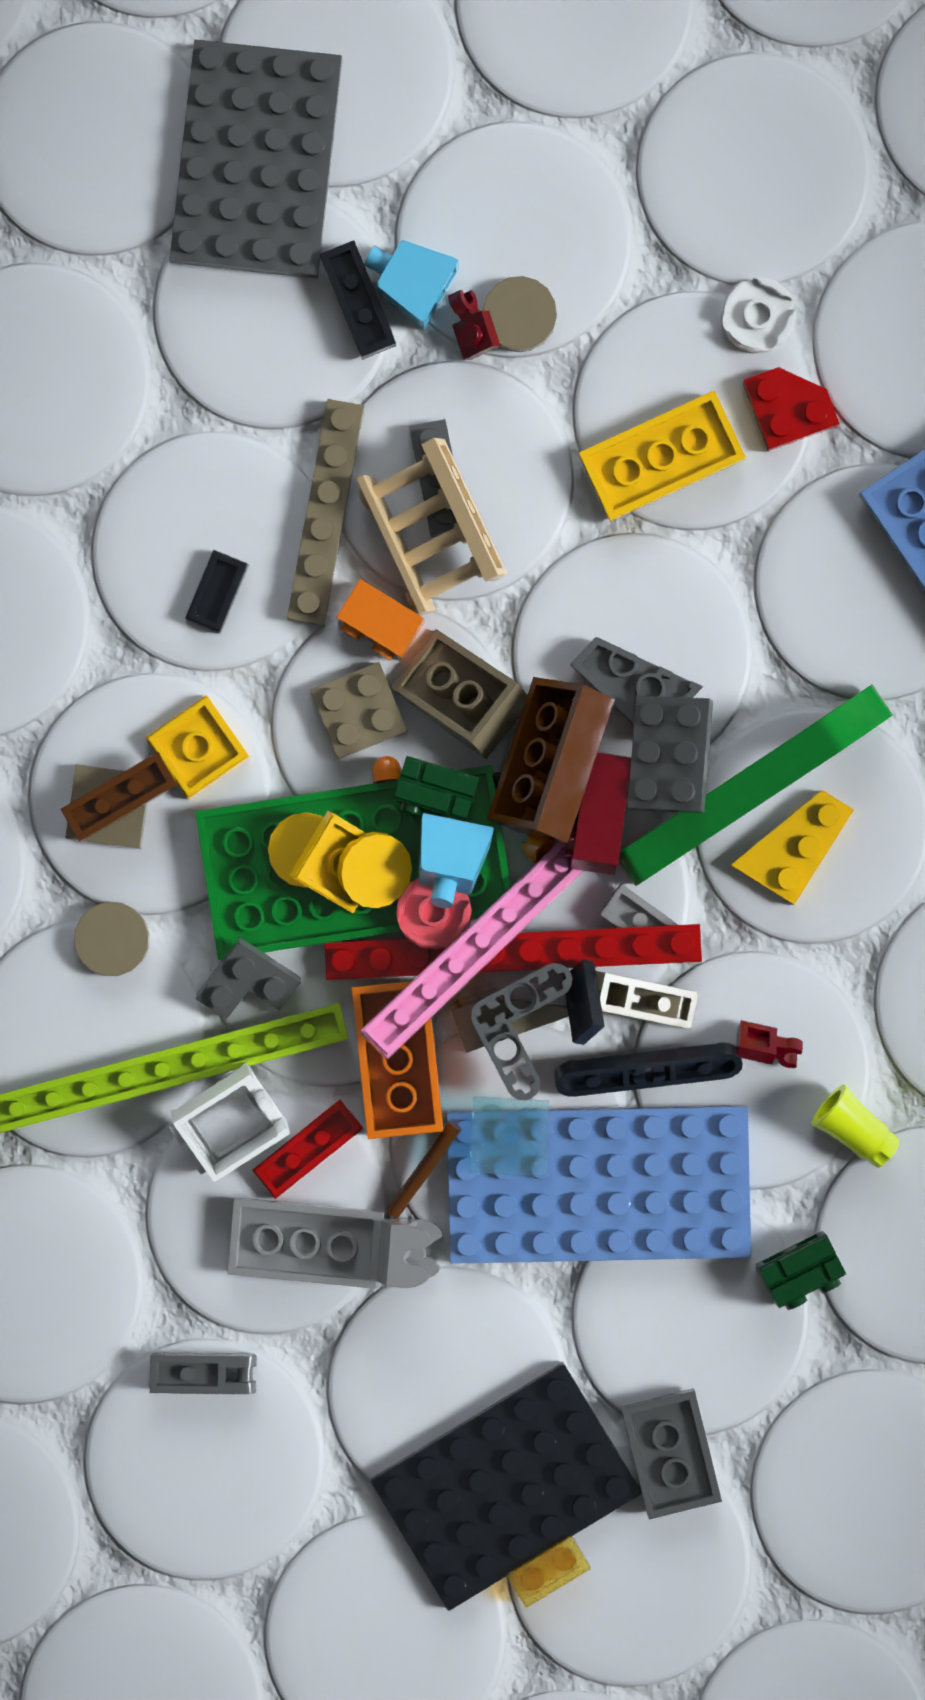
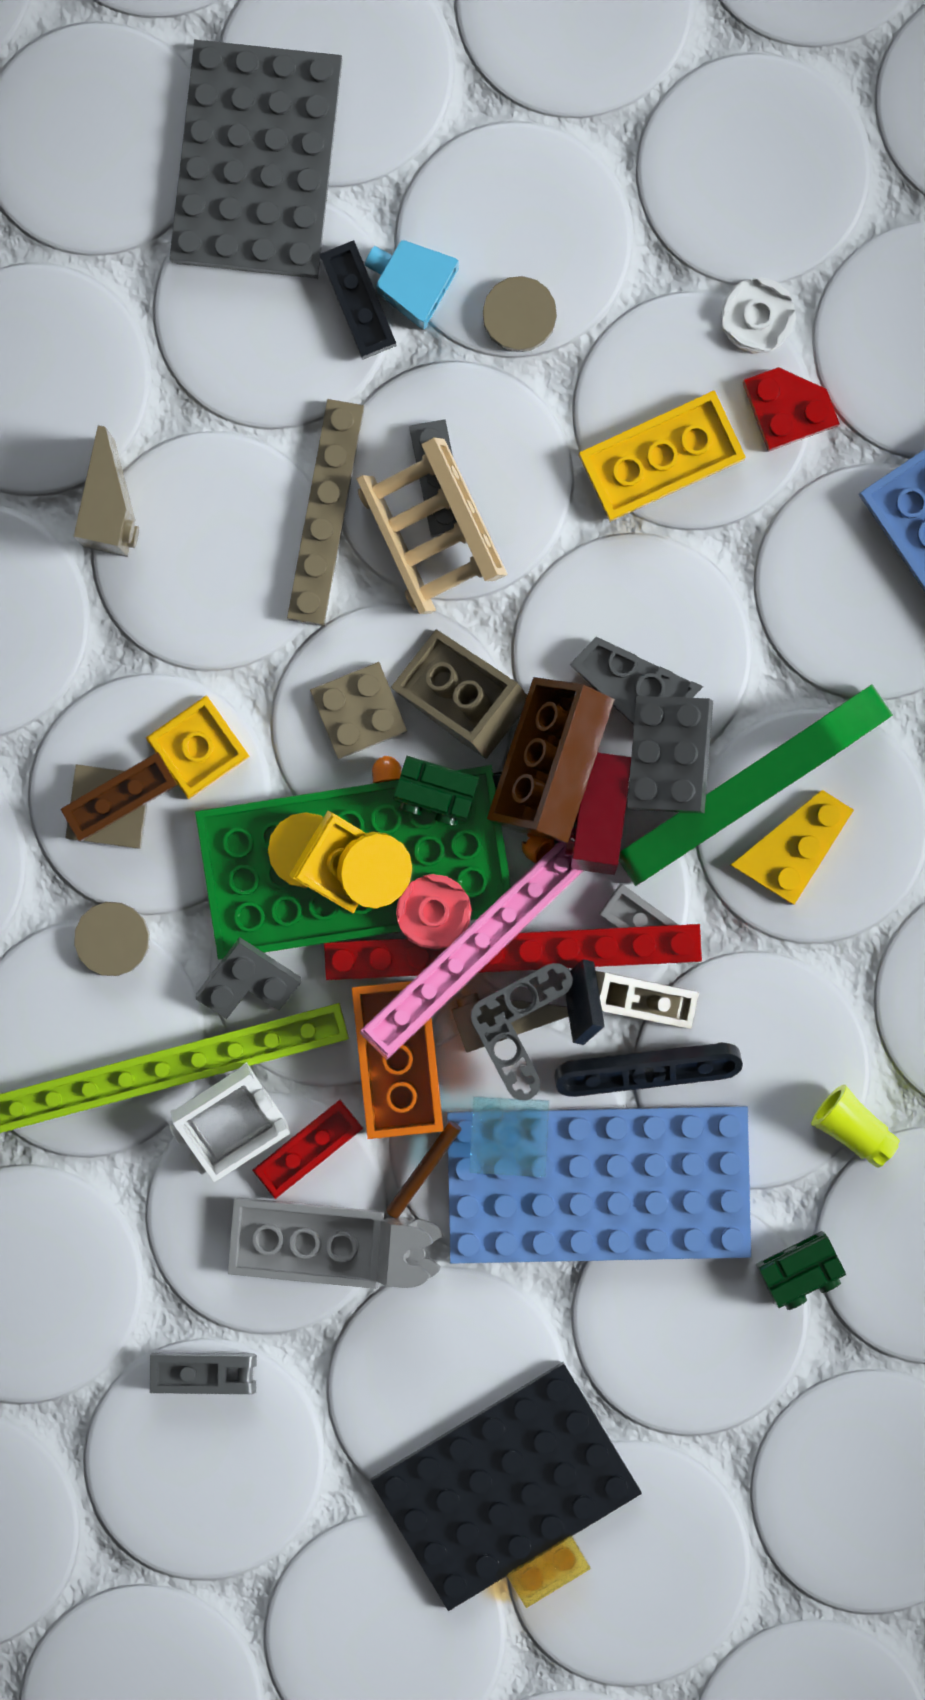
black tile [185,549,249,634] -> none
orange brick [336,579,425,661] -> none
medium azure torso [419,813,494,908] -> none
dark red plate [448,290,501,360] -> none
dark grey plate [621,1388,722,1520] -> none
dark red plate [736,1020,803,1068] -> none
none -> dark tan slope [73,425,139,557]

